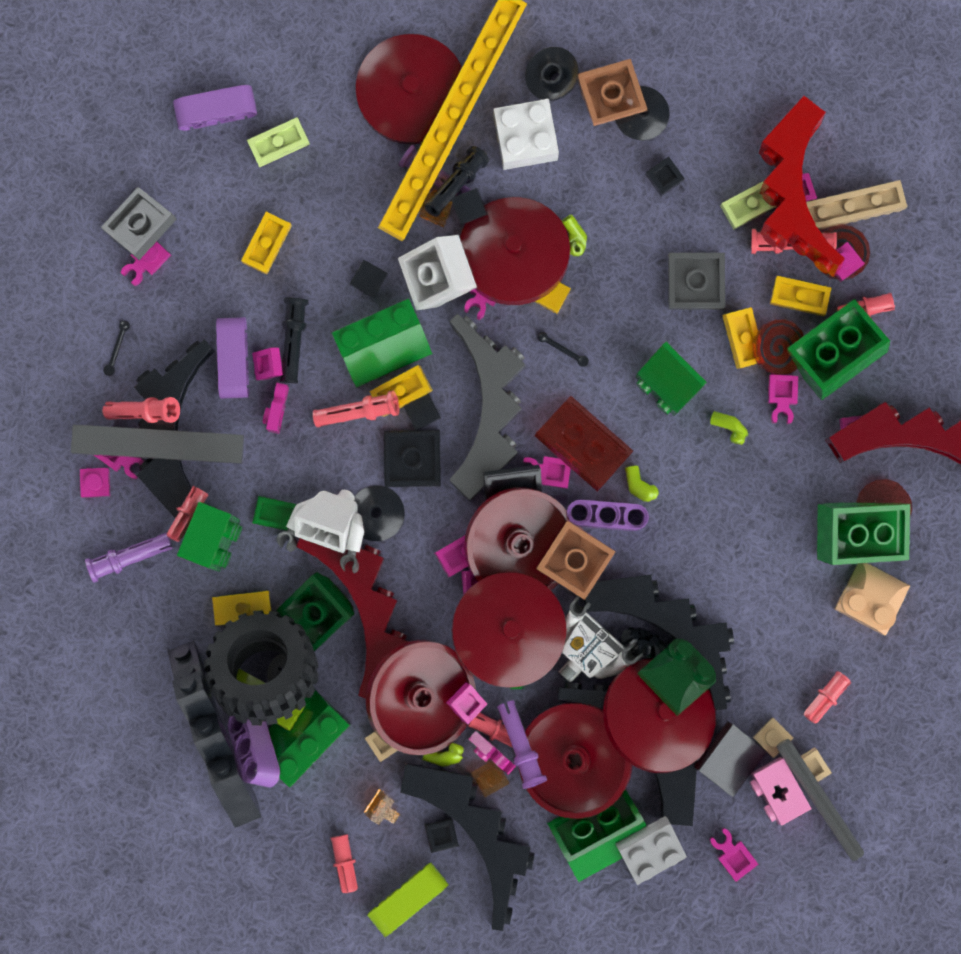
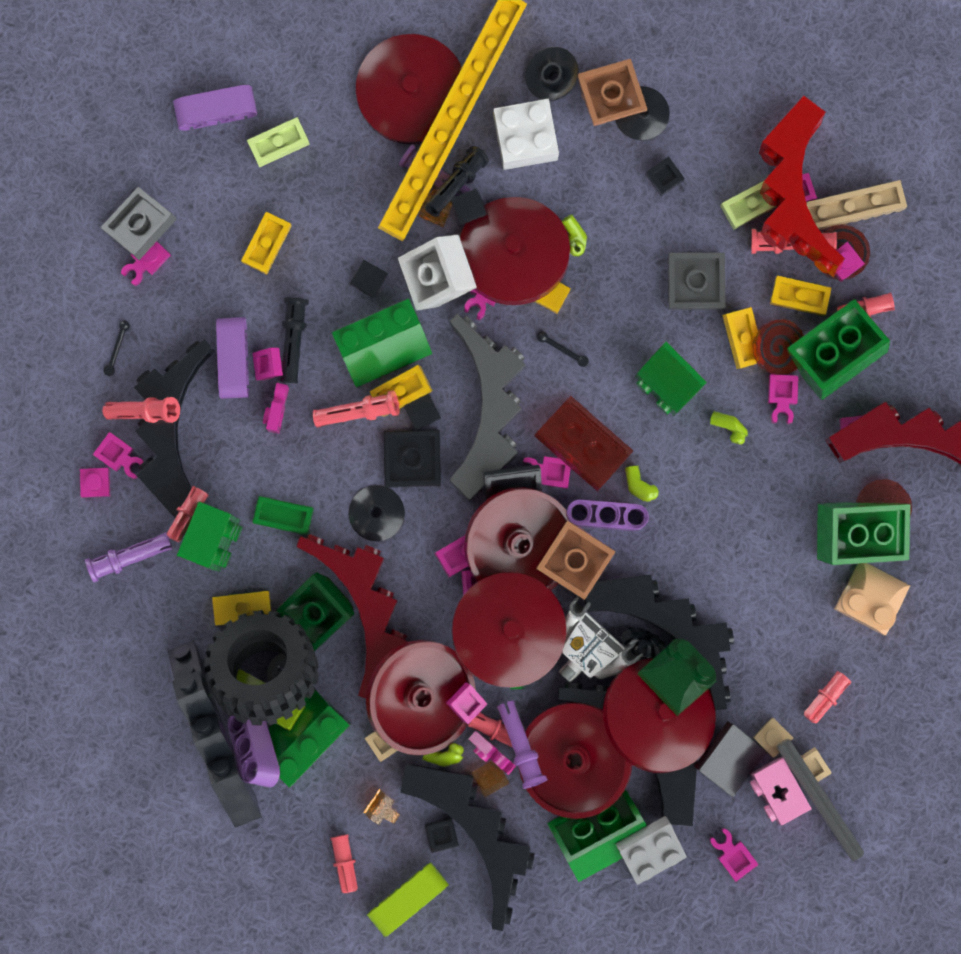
dark grey tile [71,425,244,464] -> none
white torso [277,489,364,574] -> none

